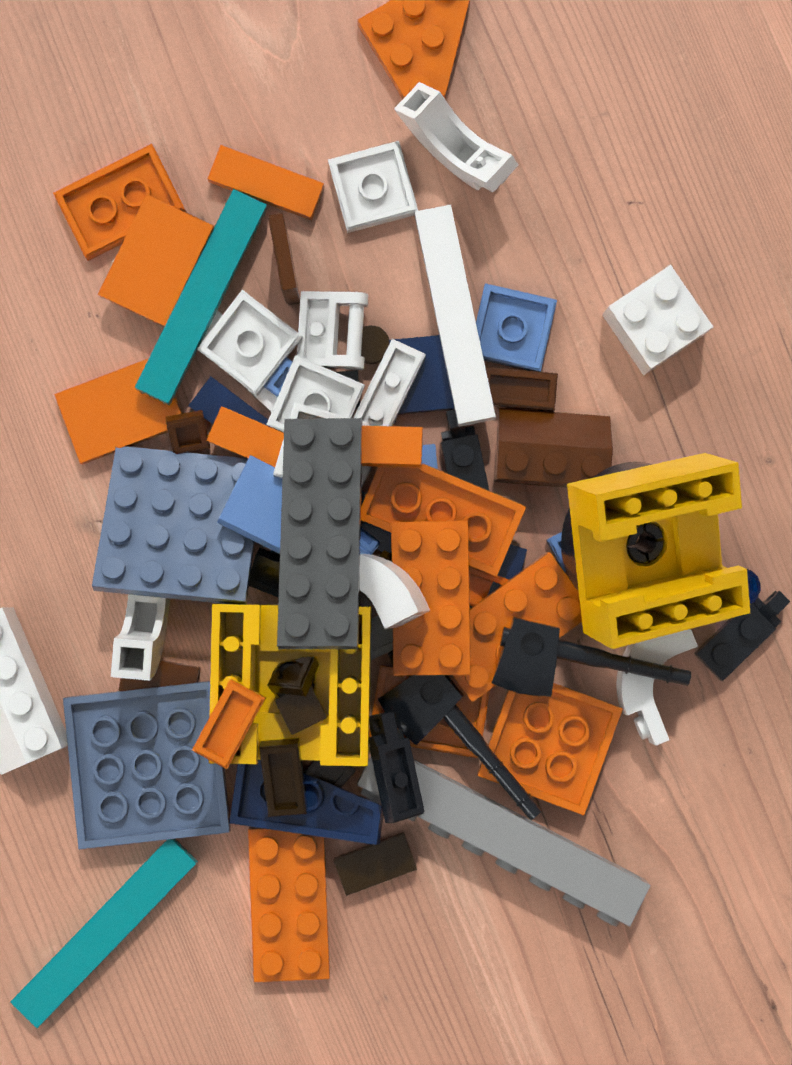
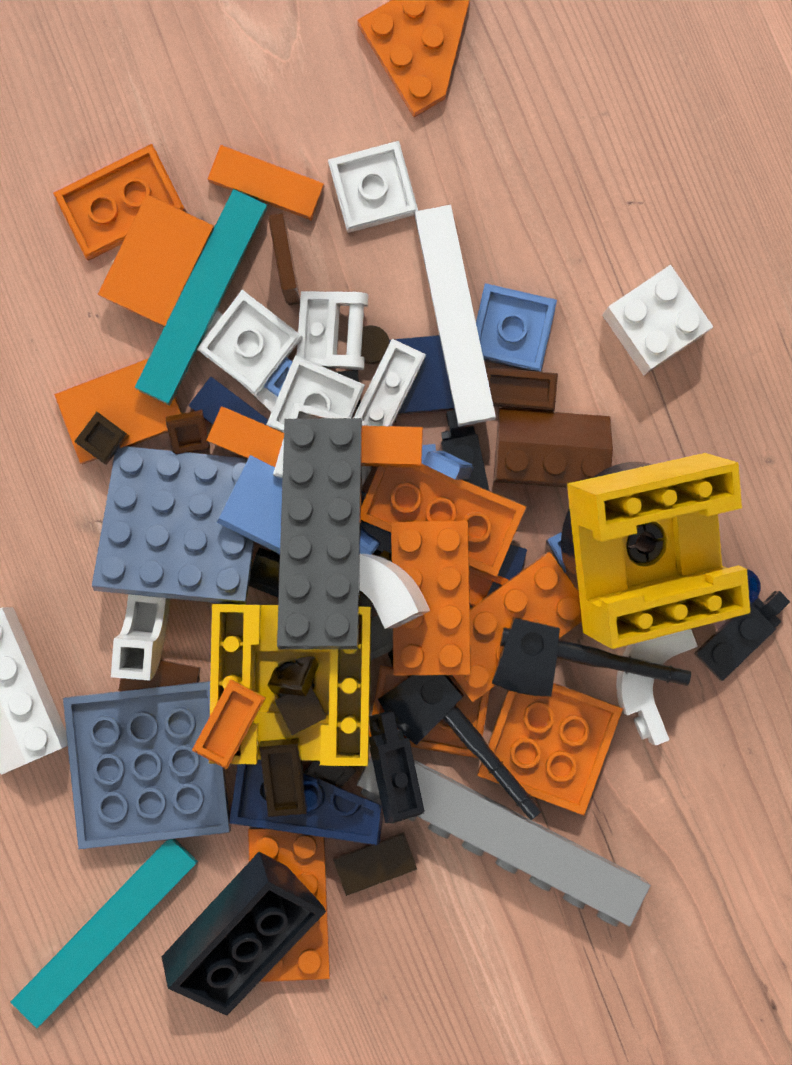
white arch [394,82,518,192] -> none
none -> dark brown tile [74,412,129,465]
none -> black slope [161,851,326,1016]
none -> medium blue tile [423,451,474,480]

